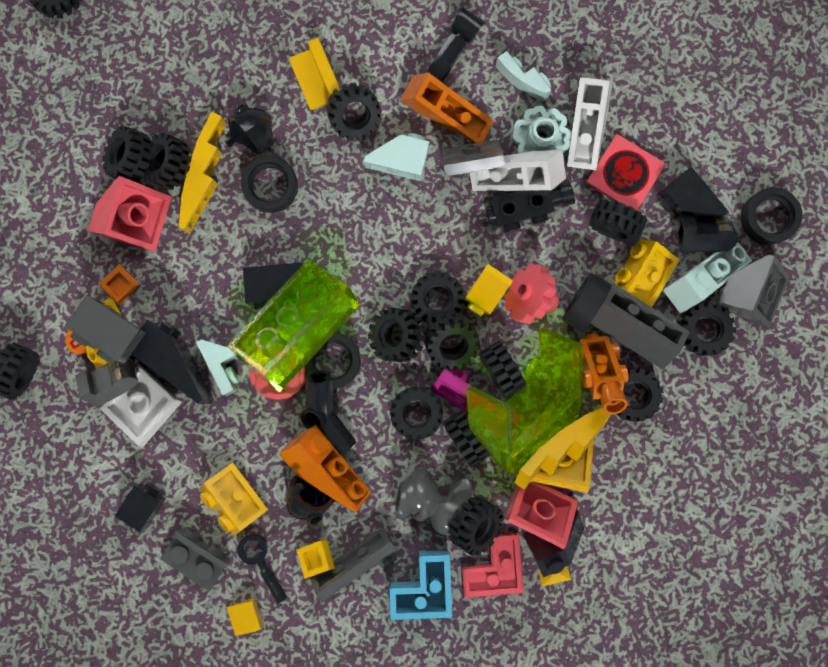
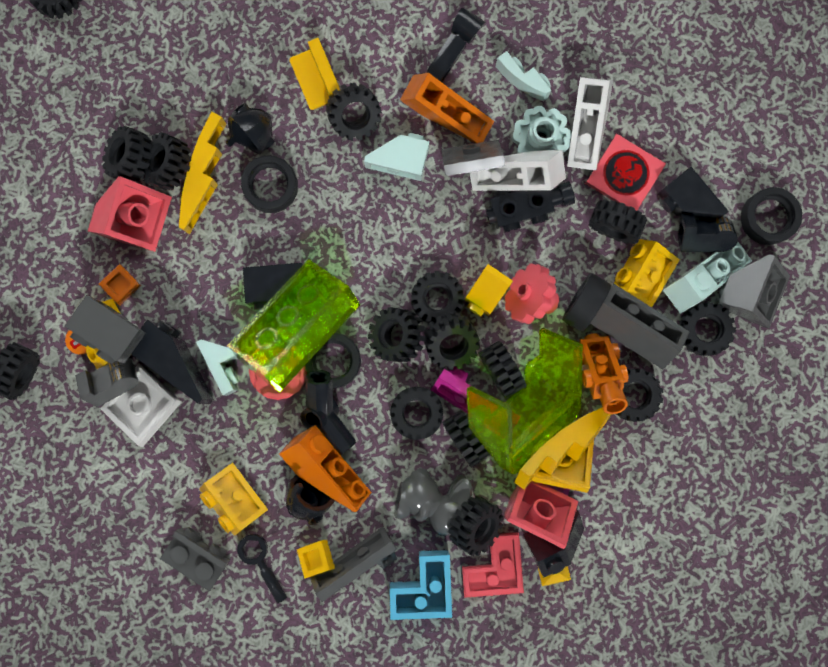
black brick [115,482,166,532] -> none
yellow slope [226,597,264,636] -> none

